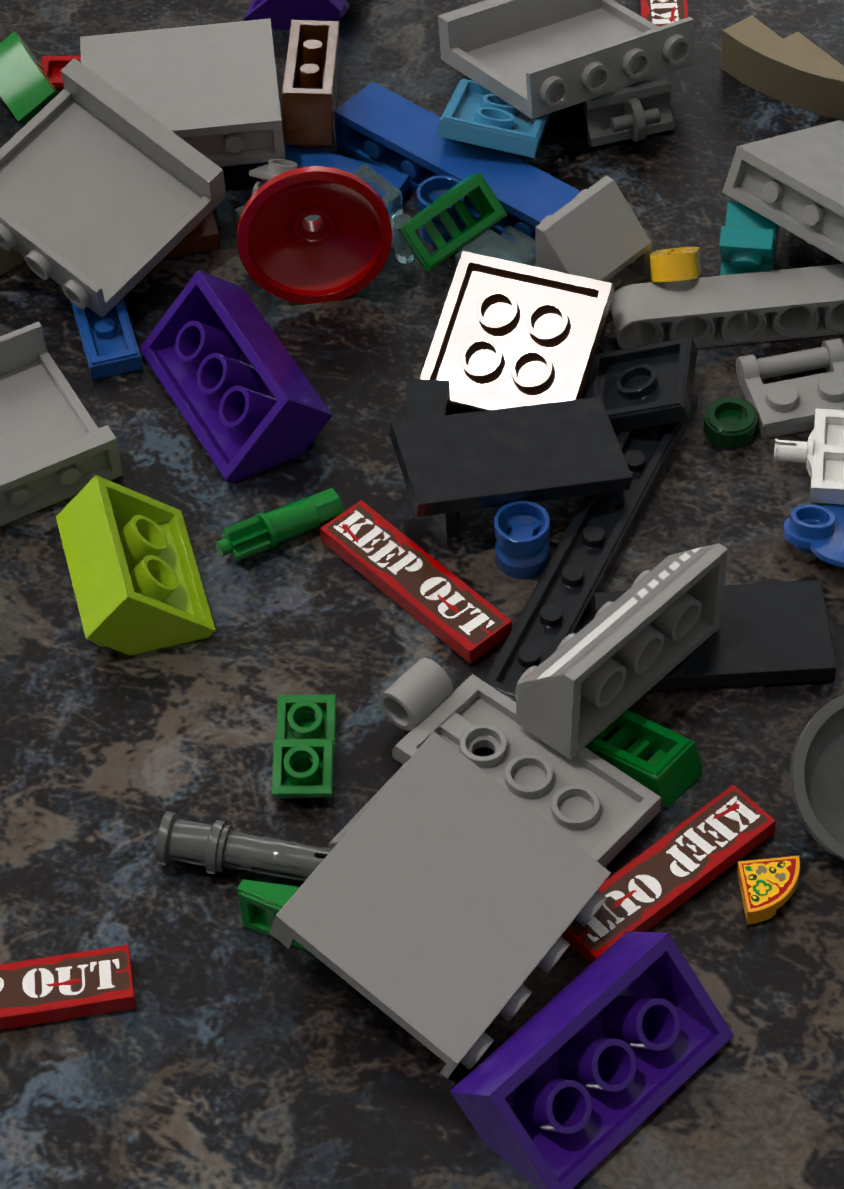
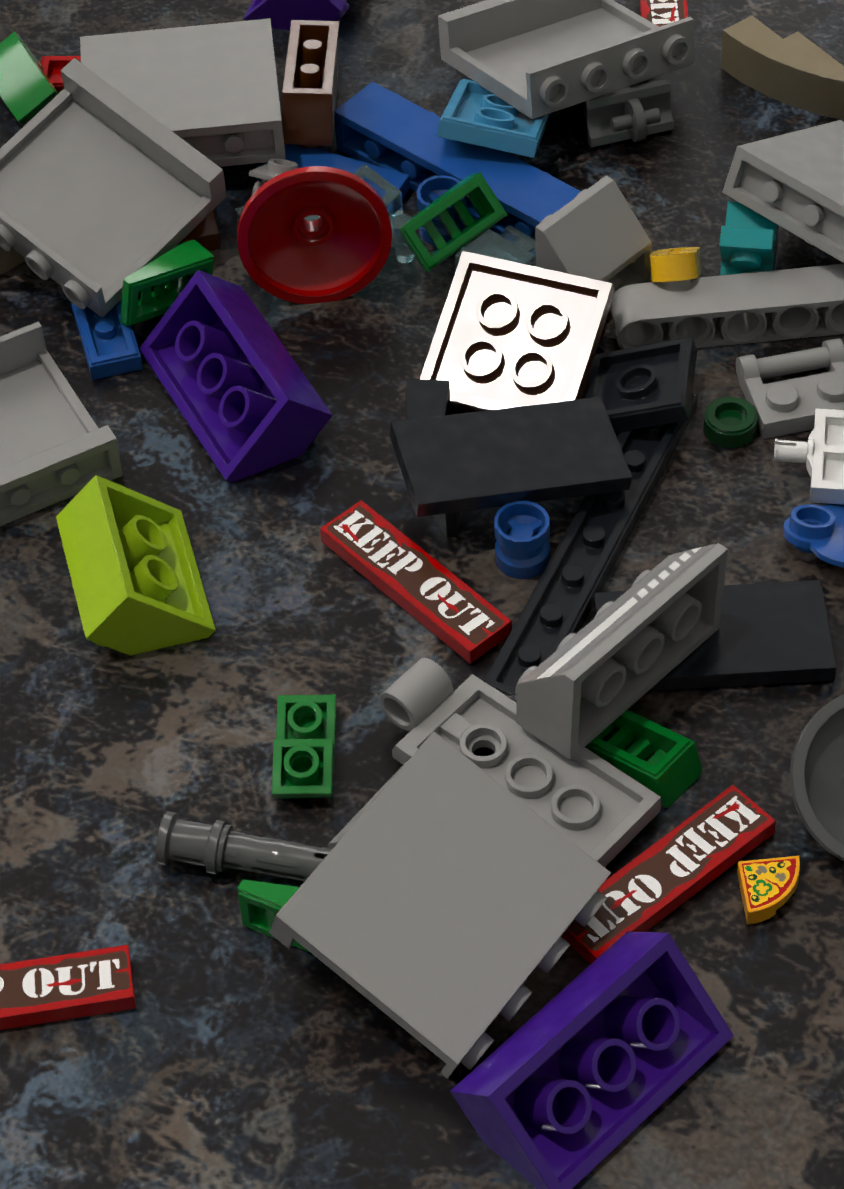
green piece [215,488,344,562] -> none
none -> green slope [121,239,214,327]

